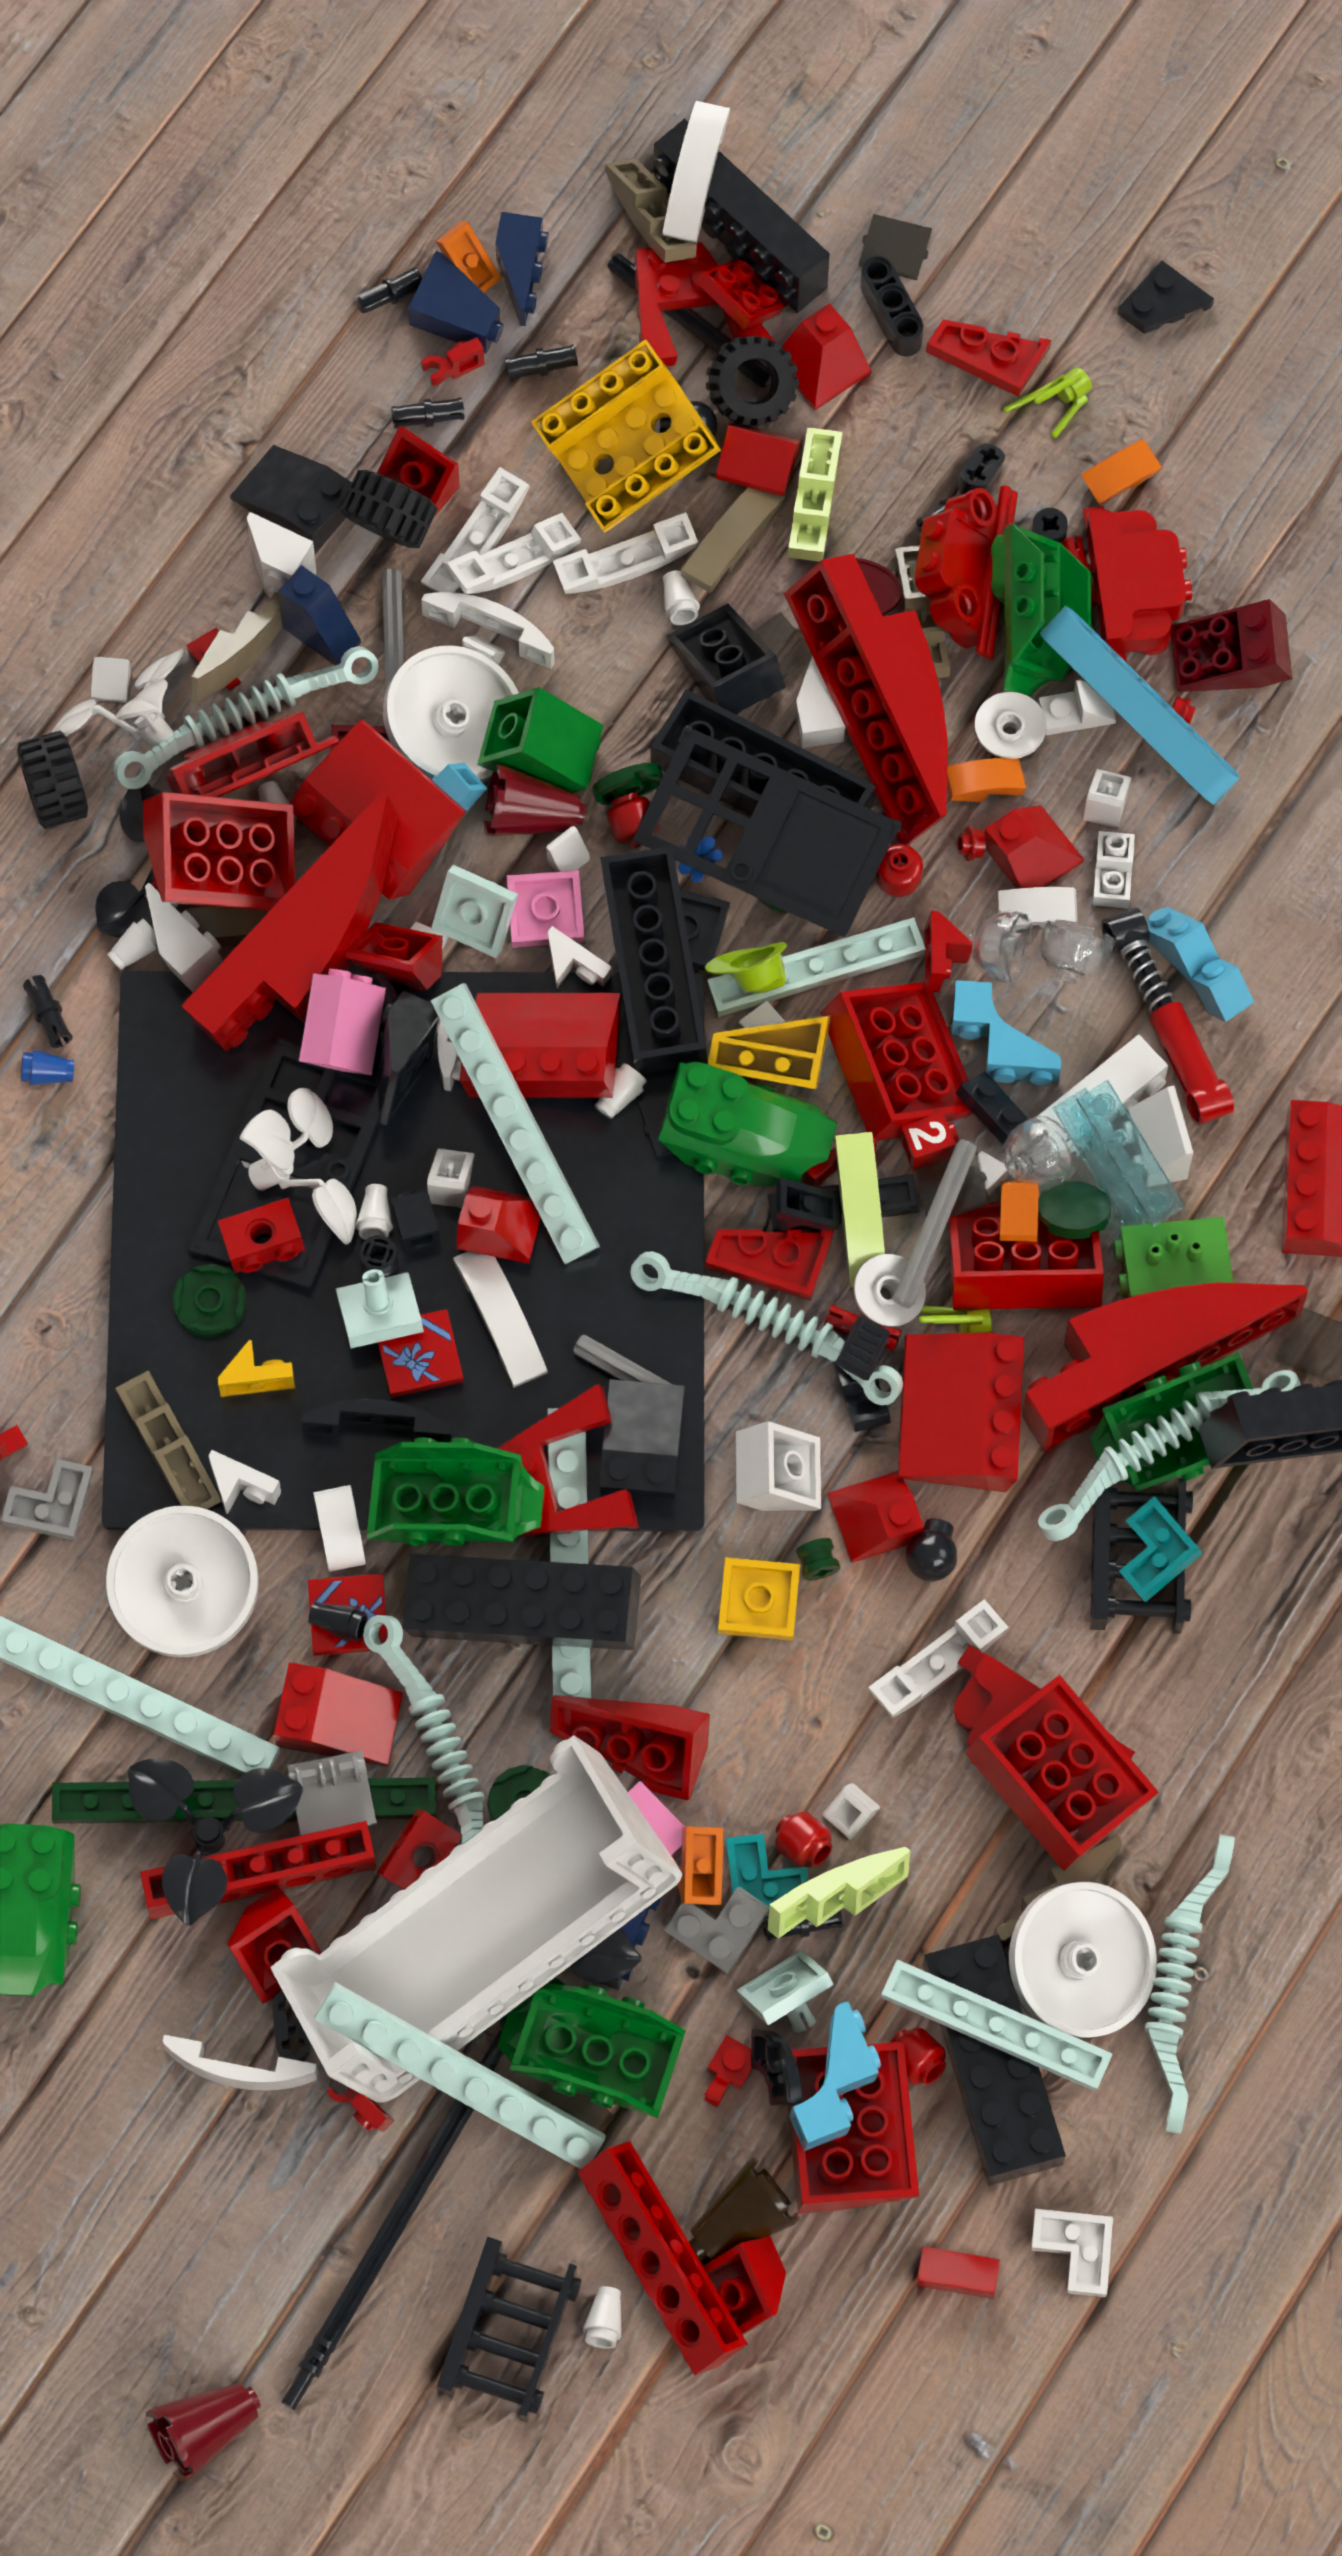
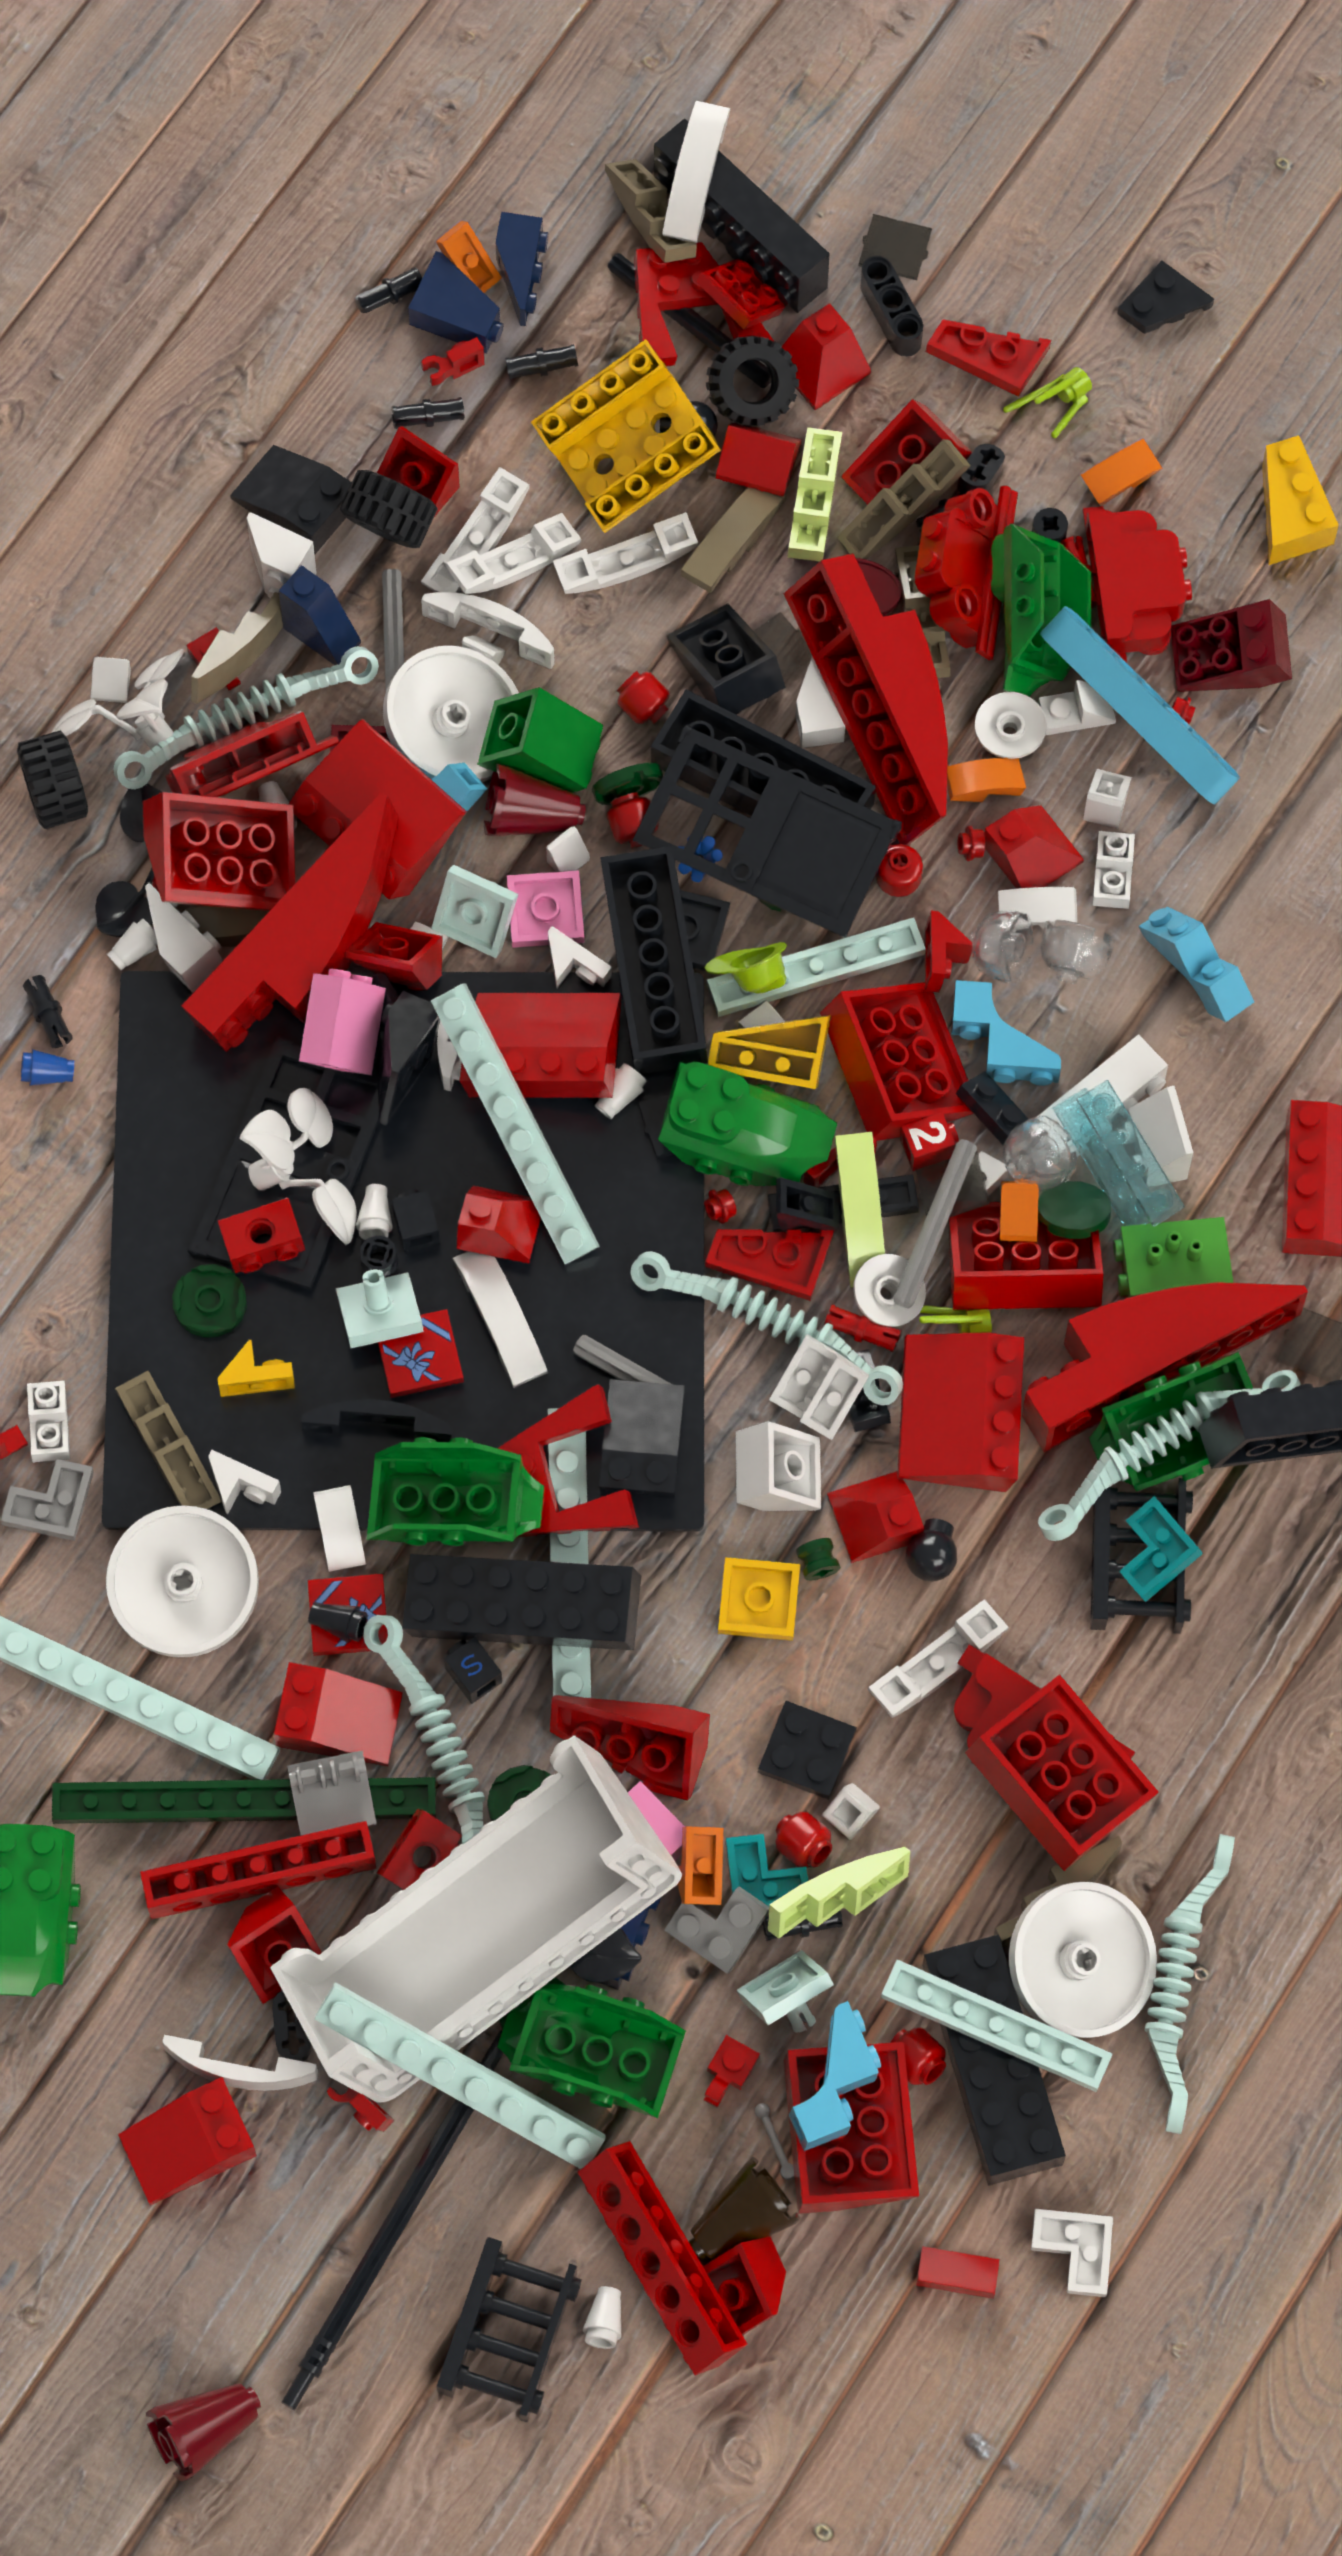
black plant [128,1758,303,1926] -> none
white slope [427,1148,474,1208] -> none
white cone [663,570,700,625] -> none
black tile [751,2029,802,2106] -> none
black slope [835,1316,890,1381] -> none
red piece [1101,908,1234,1125] -> none
none -> white slope [27,1381,70,1463]
none -> red slope [118,2077,257,2205]
none -> black brick [444,1637,502,1704]
none -> red head [617,671,670,725]
none -> red plate [704,1189,737,1224]
none -> light grey hinge [754,2103,794,2180]
none -> black plate [758,1701,857,1800]
none -> white slope [769,1334,869,1440]
none -> dark tan slope [837,439,971,560]
none -> red slope [841,399,972,505]
none -> yellow wedge [1262,435,1339,566]

